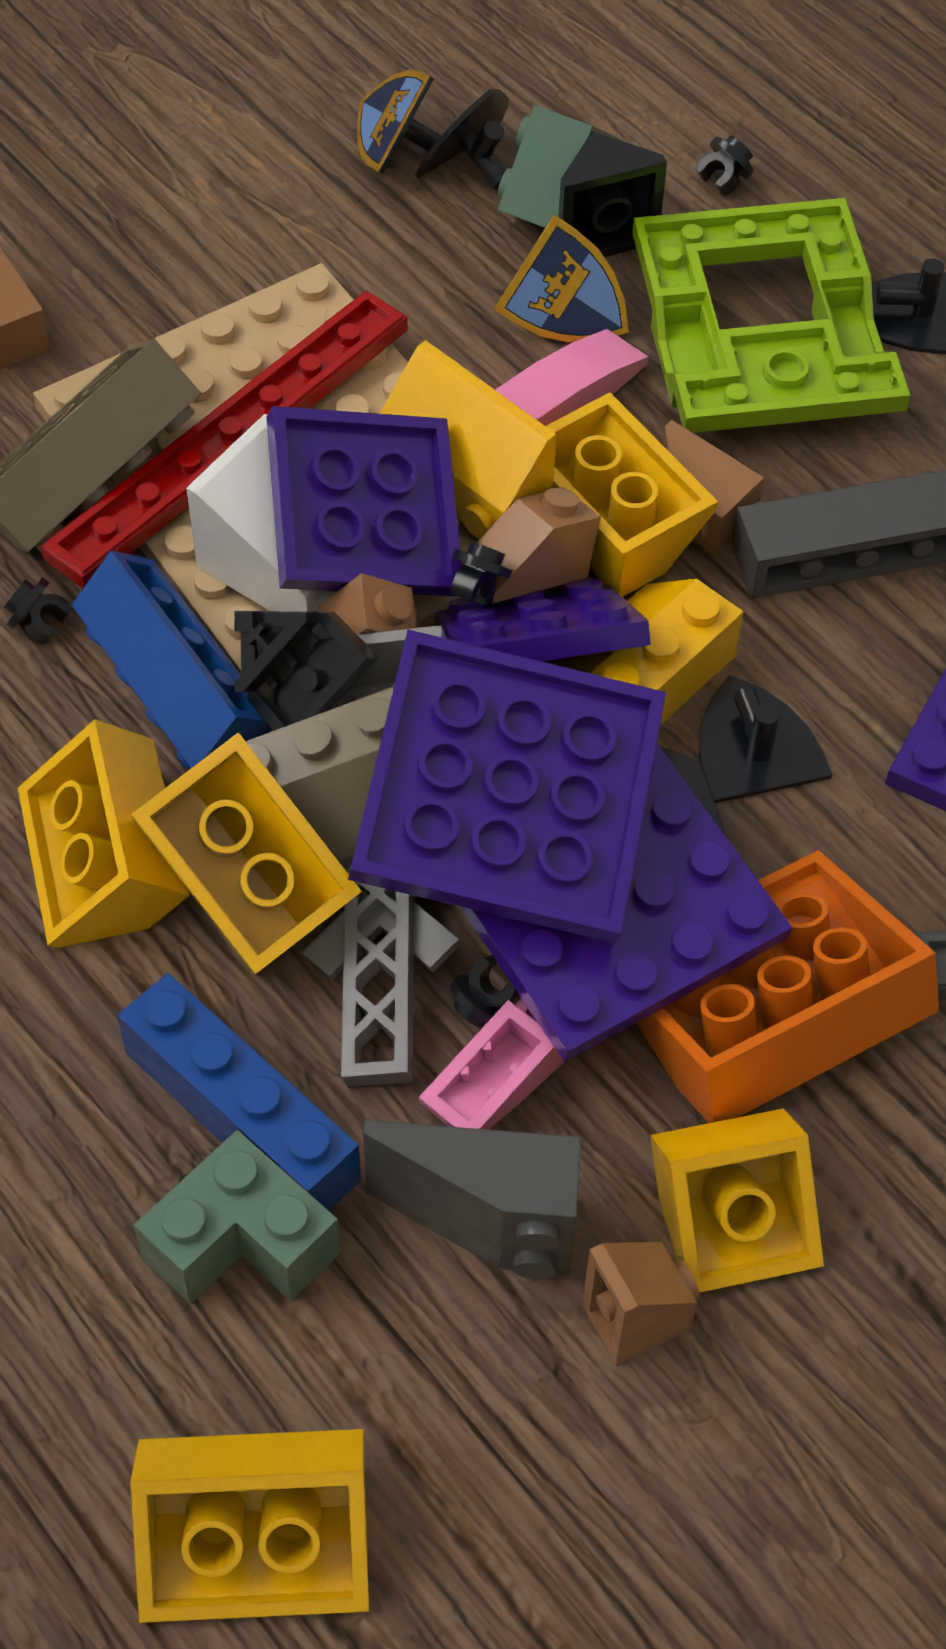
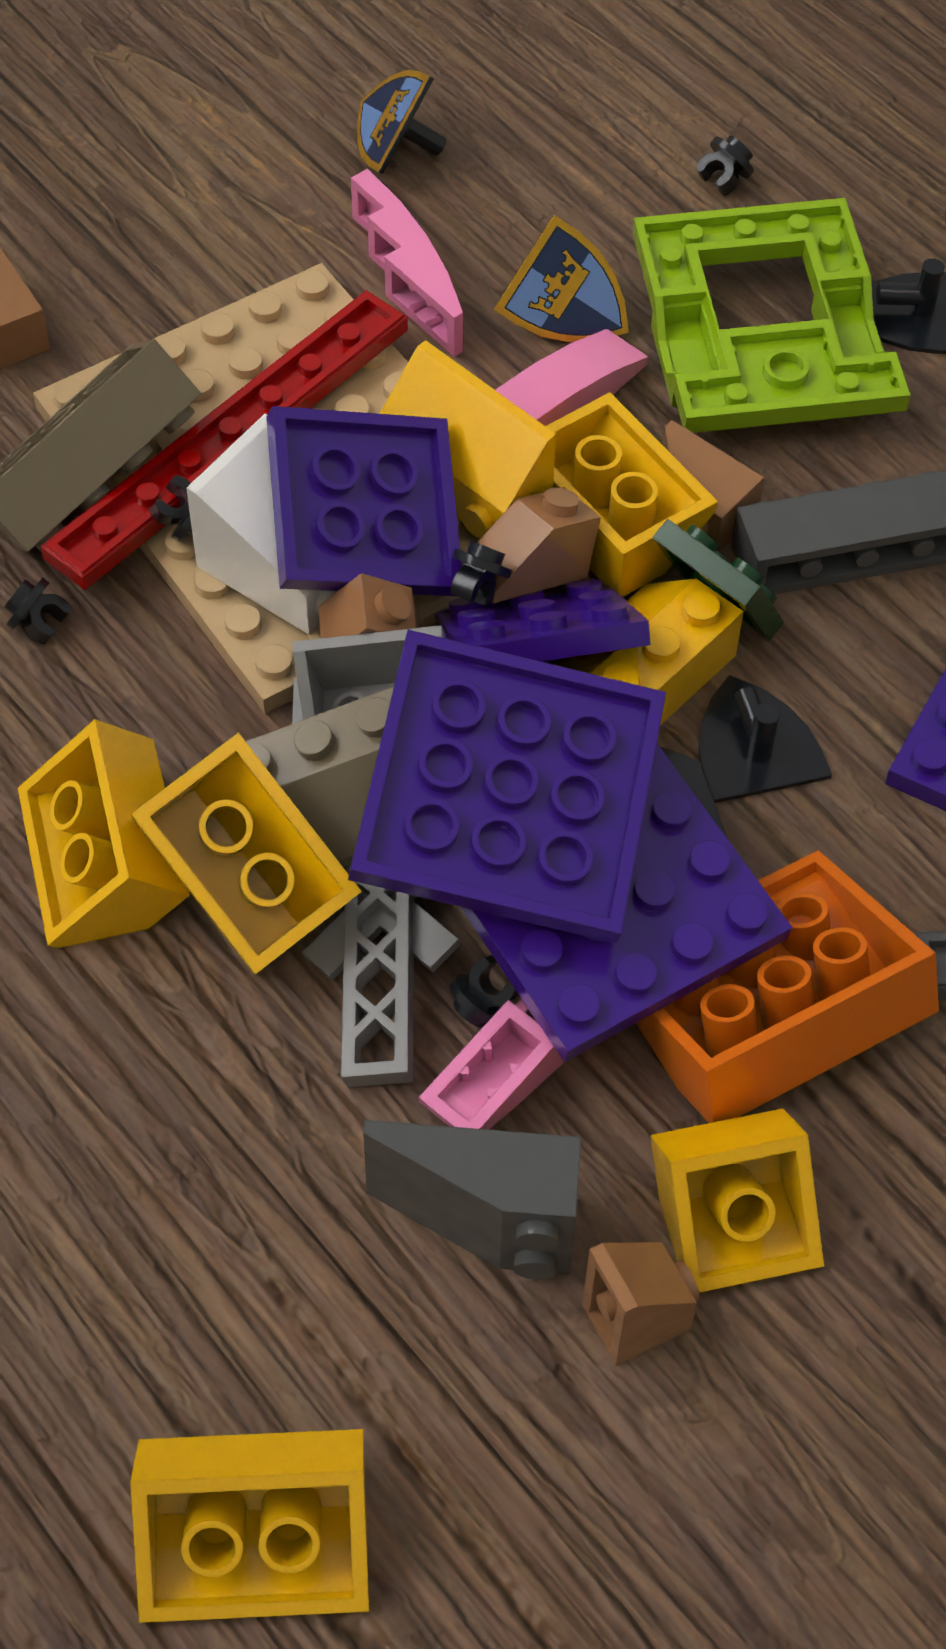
blue brick [72,550,272,769] -> none
blue brick [117,973,361,1211] -> none
sand green brick [133,1130,341,1305] -> none
black slope [234,611,378,731] -> none
black shield [416,89,509,189] -> none
sand green brick [498,105,621,228] -> none
black slope [558,131,667,257] -> none
none -> black plate [149,475,193,542]
none -> bright pink slope [351,168,463,357]
none -> dark green plate [652,518,784,641]

